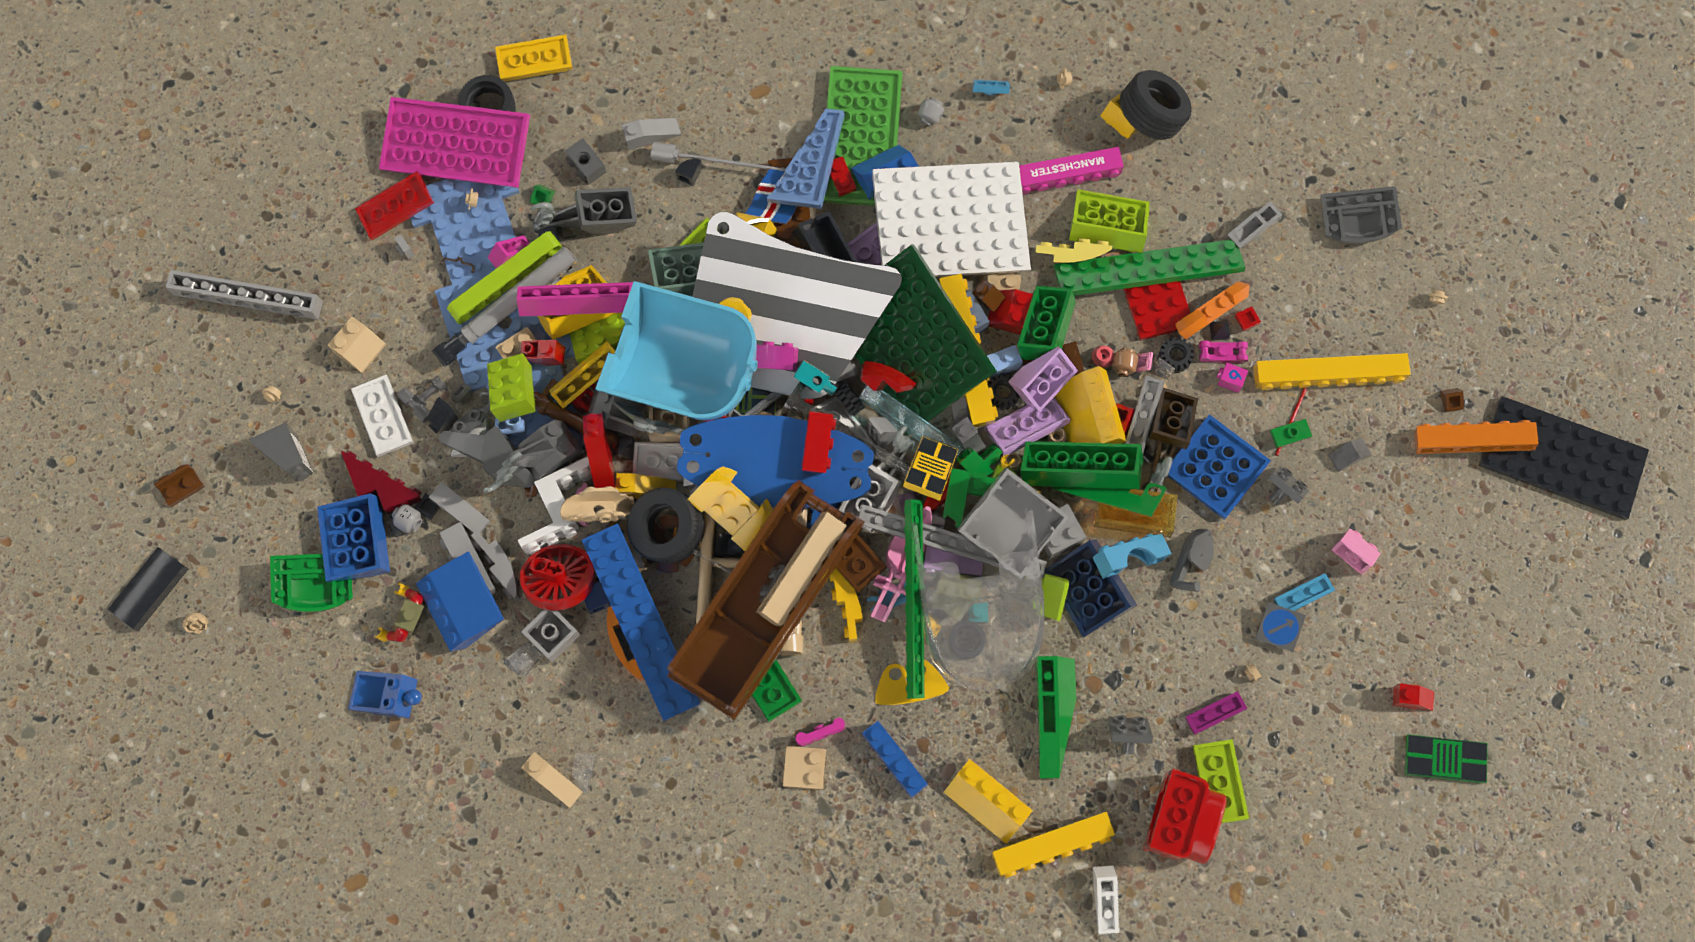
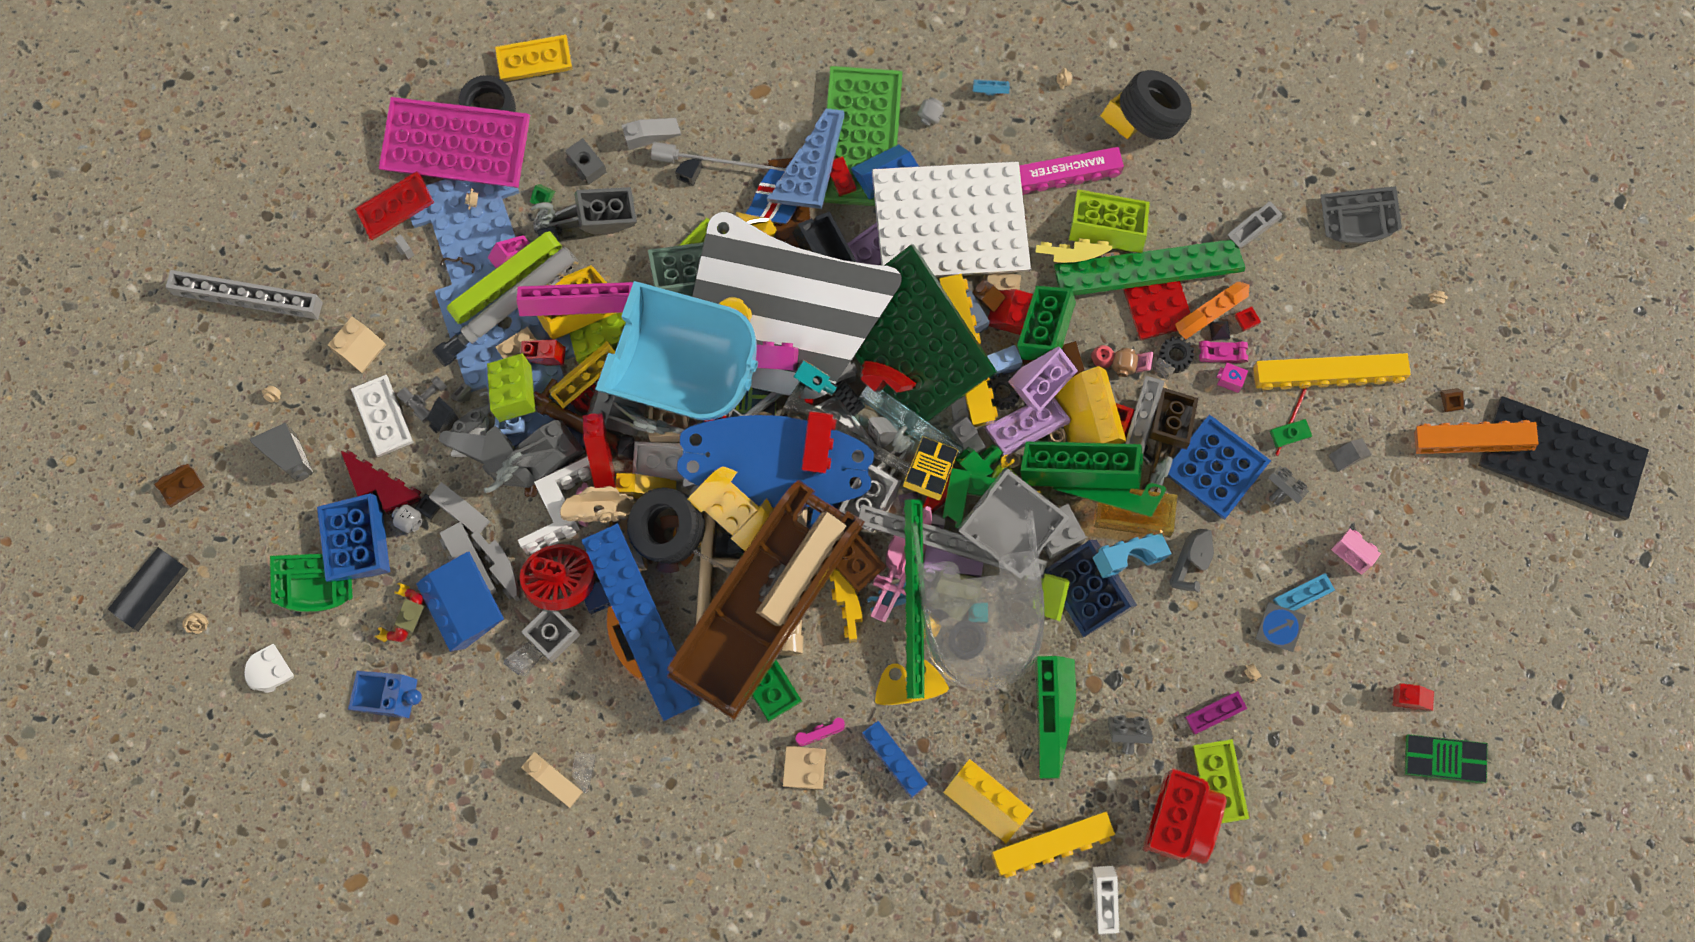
none -> white slope [244,644,294,693]

